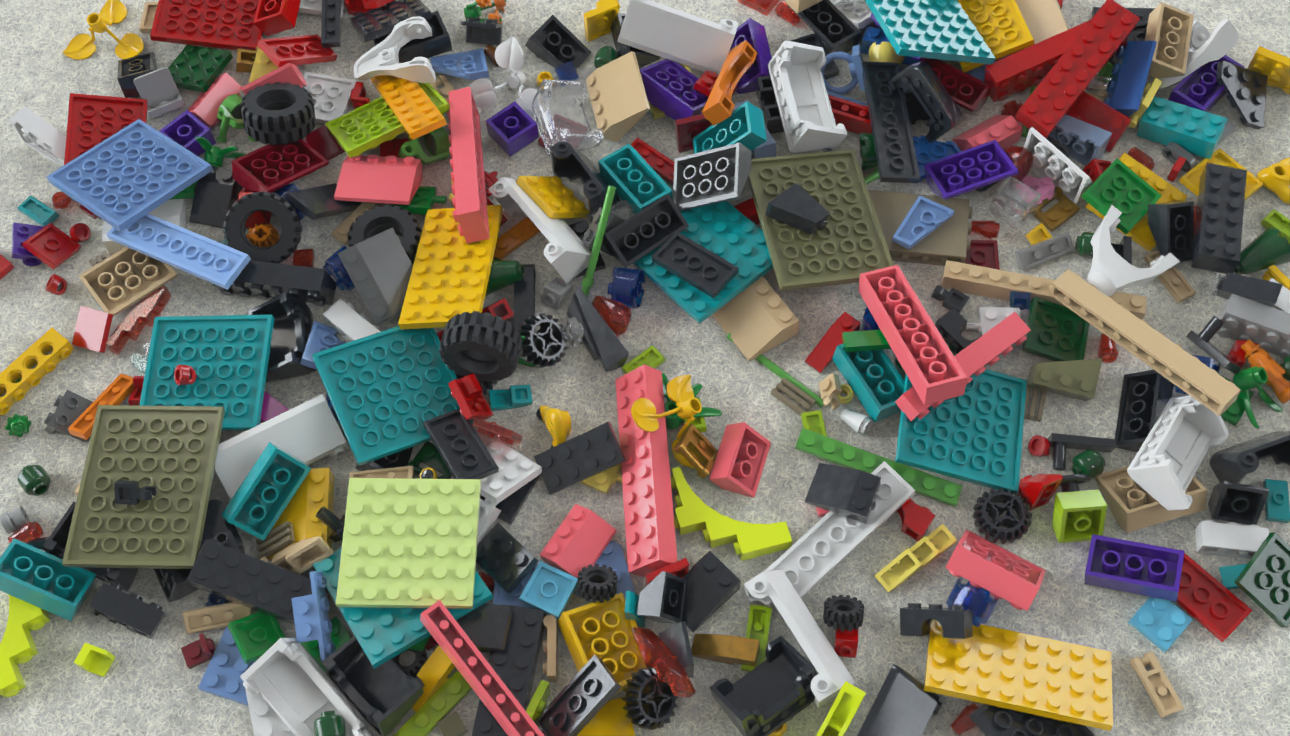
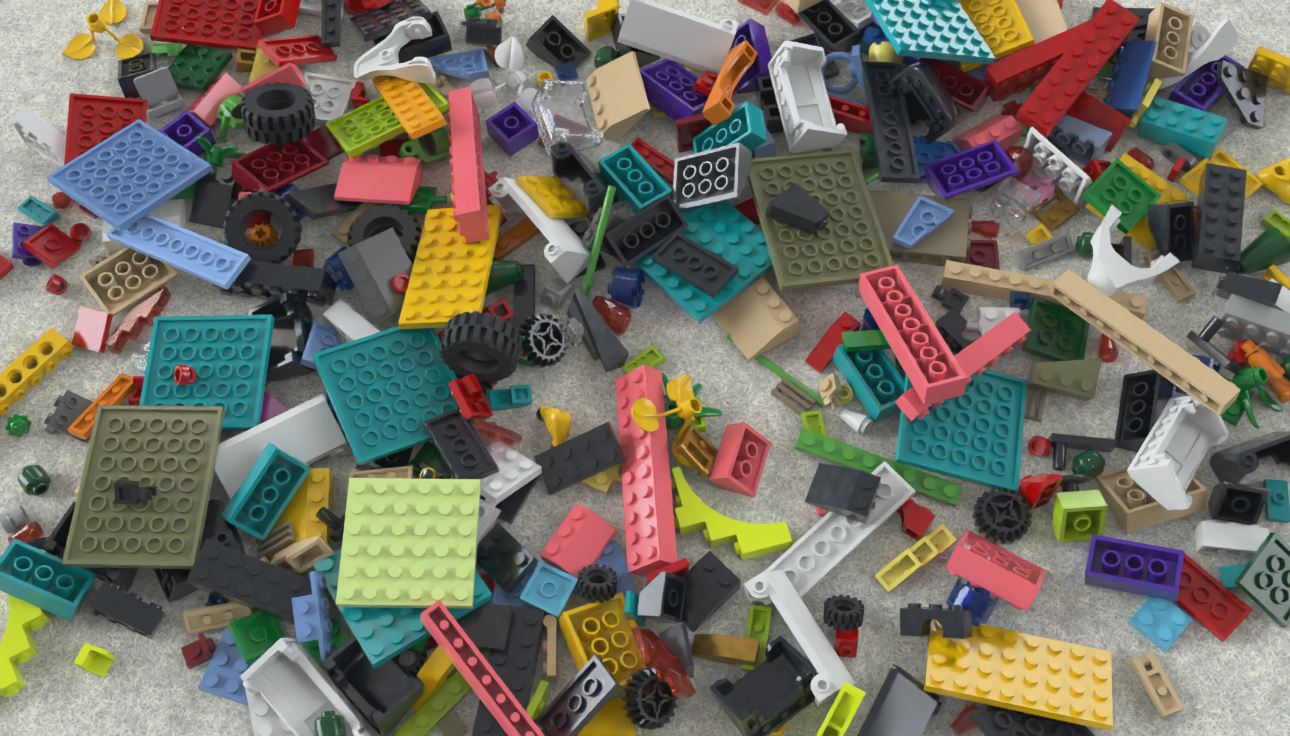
none -> bright green plate [150,43,182,56]
none -> red tile [391,273,410,294]

